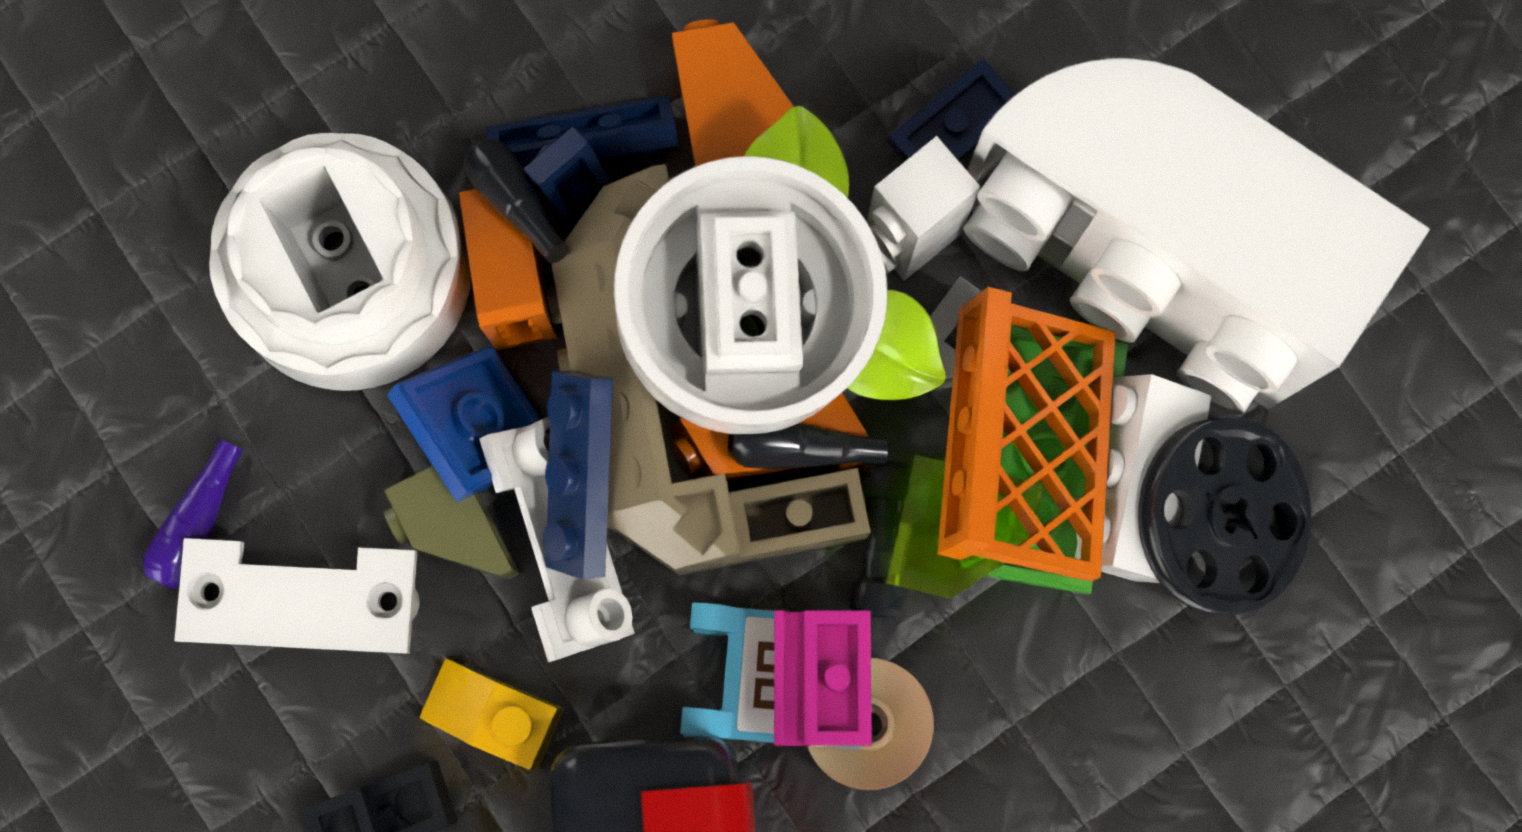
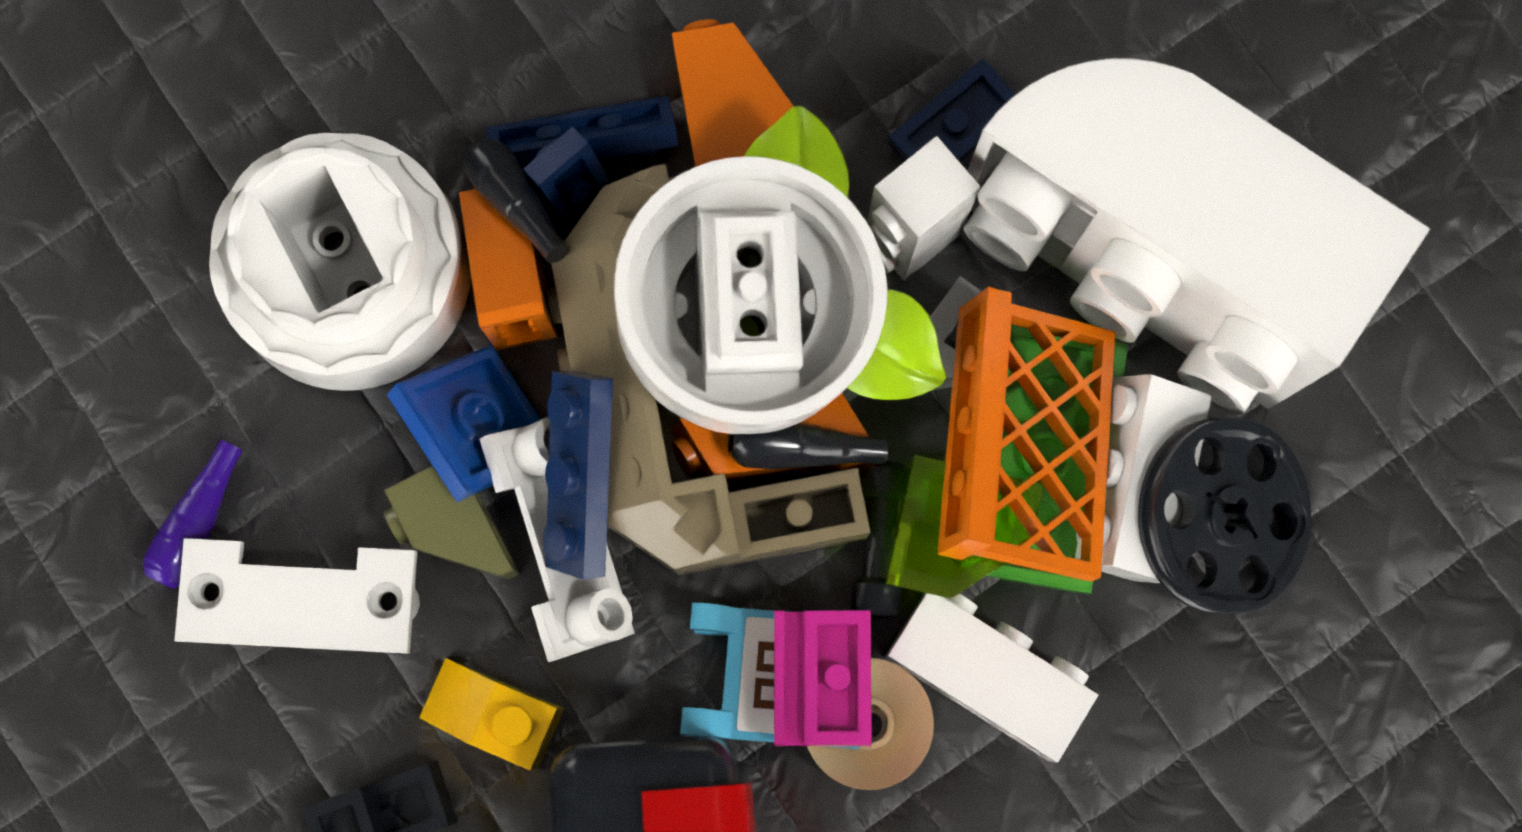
none -> white brick [884,587,1098,763]

